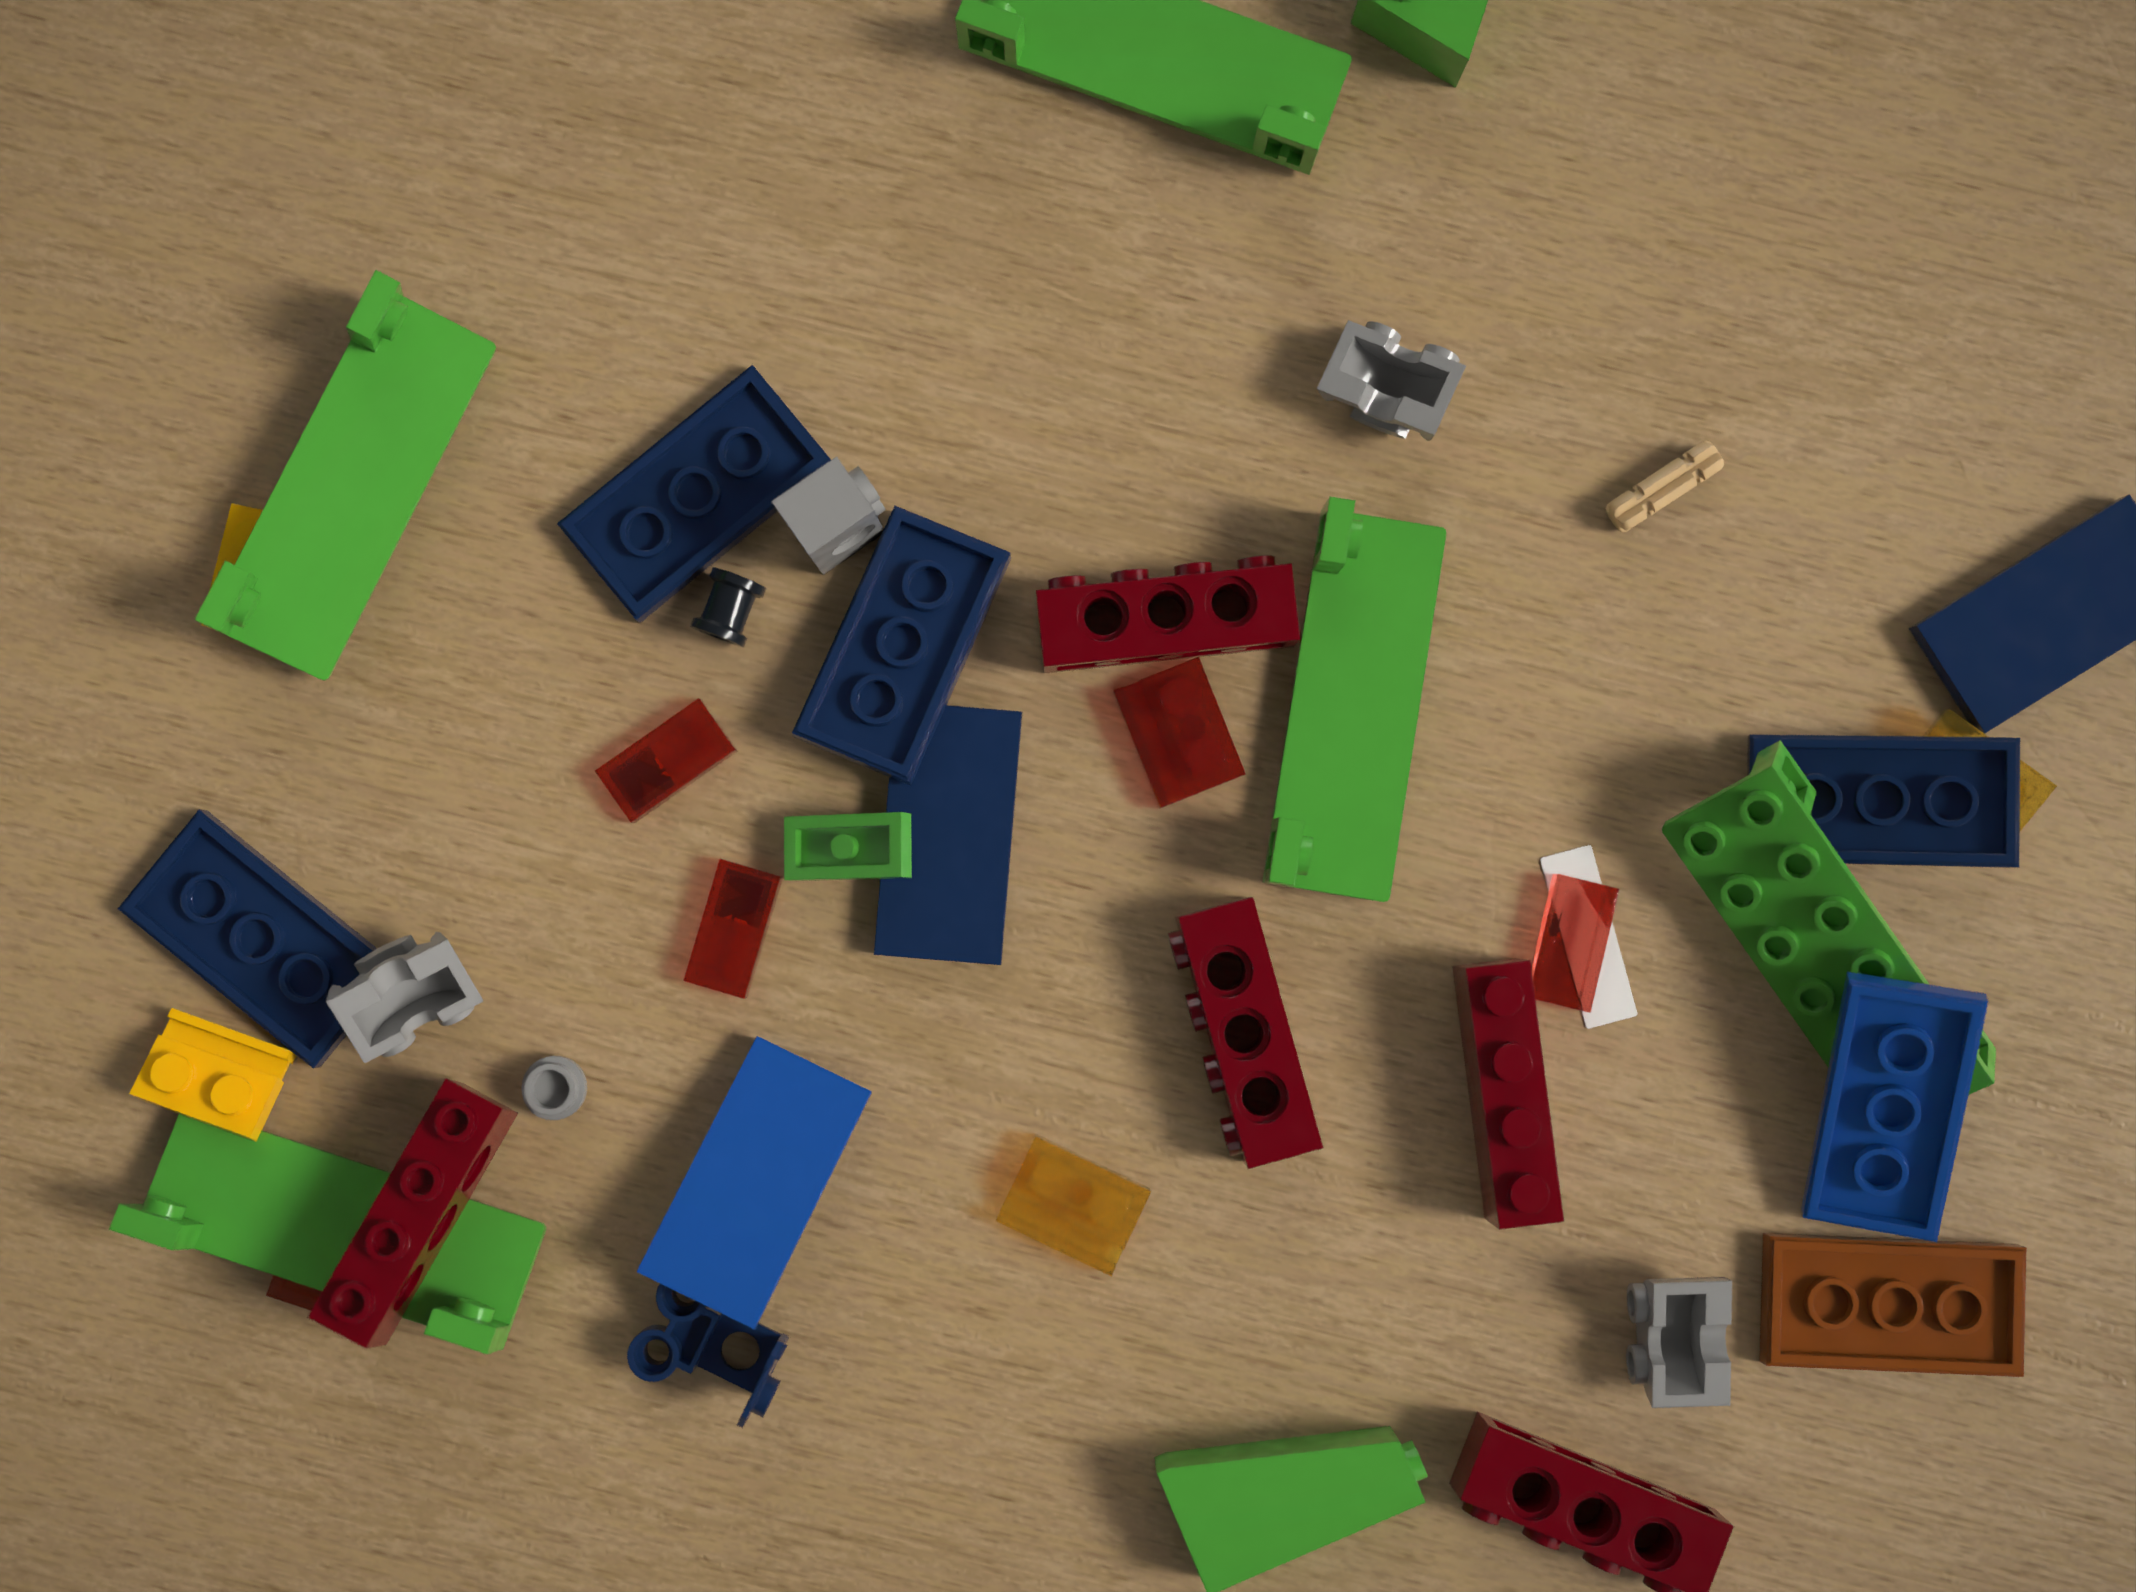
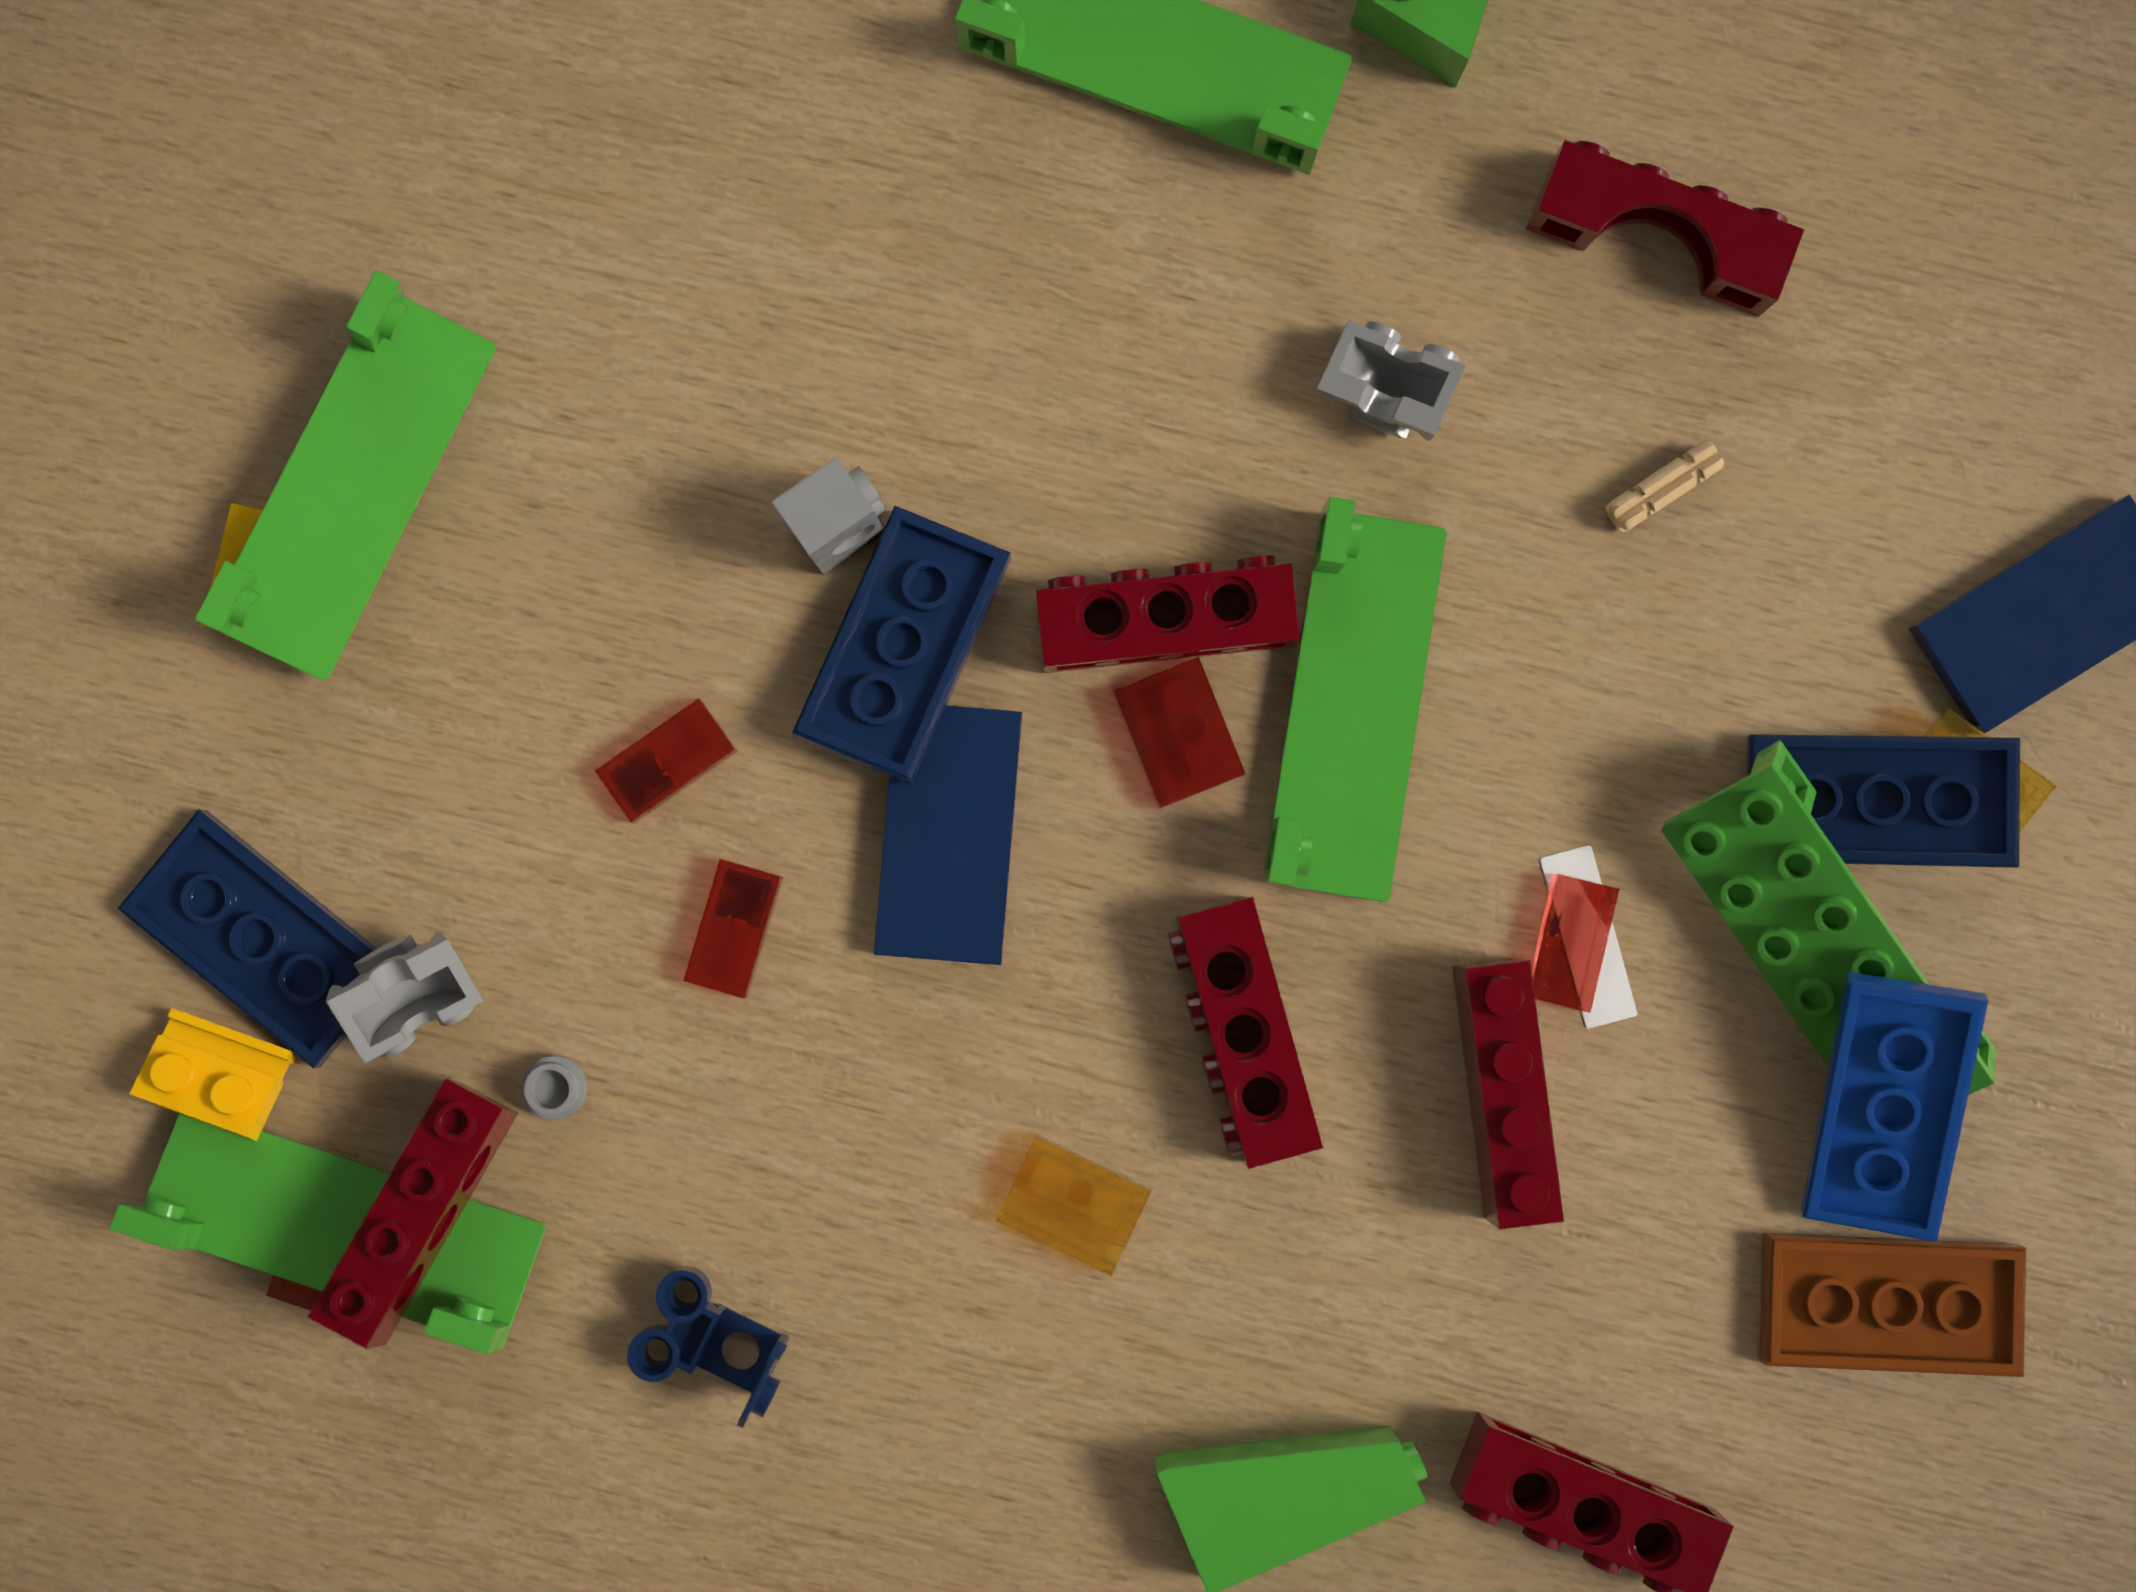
dark blue tile [557,365,831,623] -> none
blue tile [636,1036,872,1329] -> none
black bush [690,567,766,647] -> none
bright green plate [784,812,912,881] -> none
light grey cylinder [1626,1277,1732,1408] -> none
none -> dark red arch [1525,140,1805,317]

